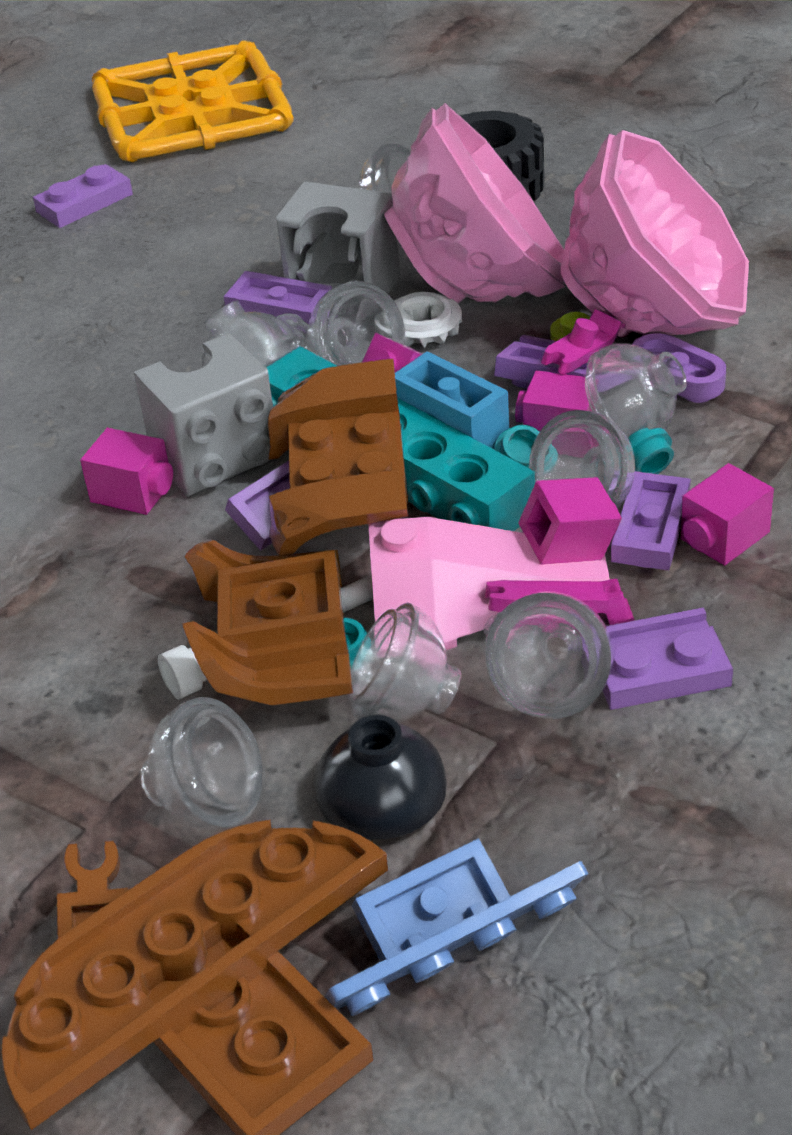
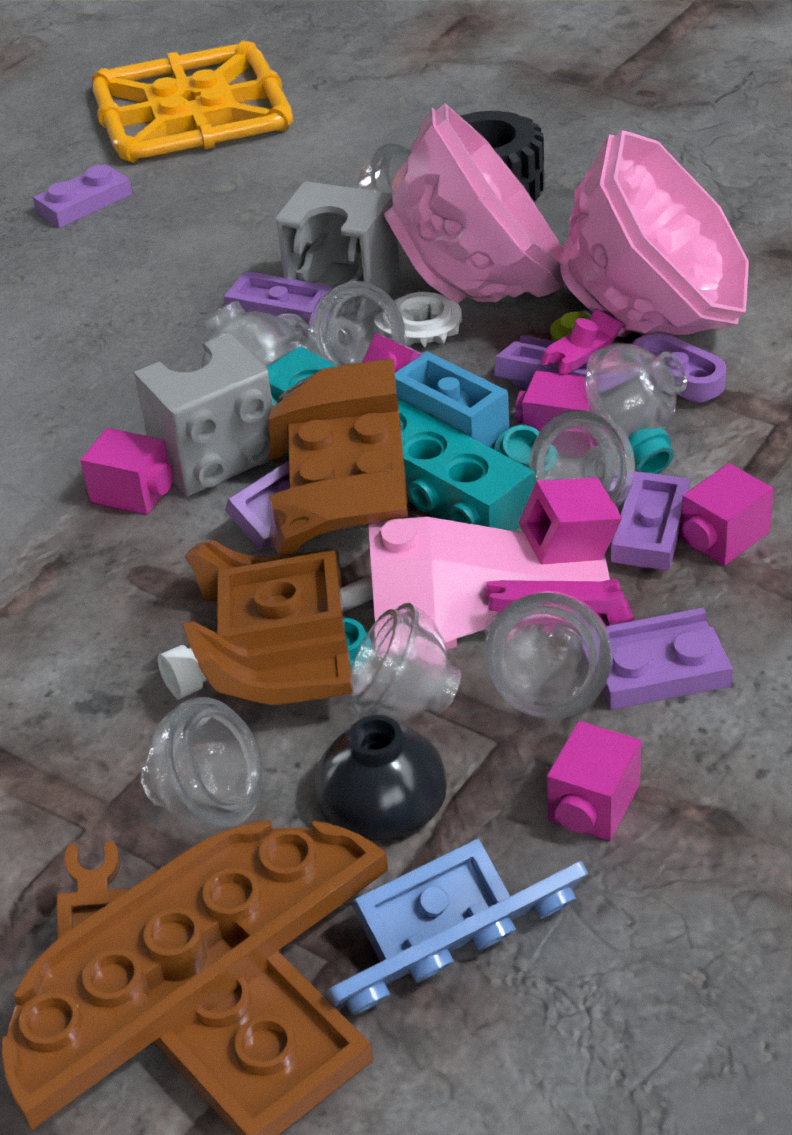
none -> dark pink brick [547,720,642,841]

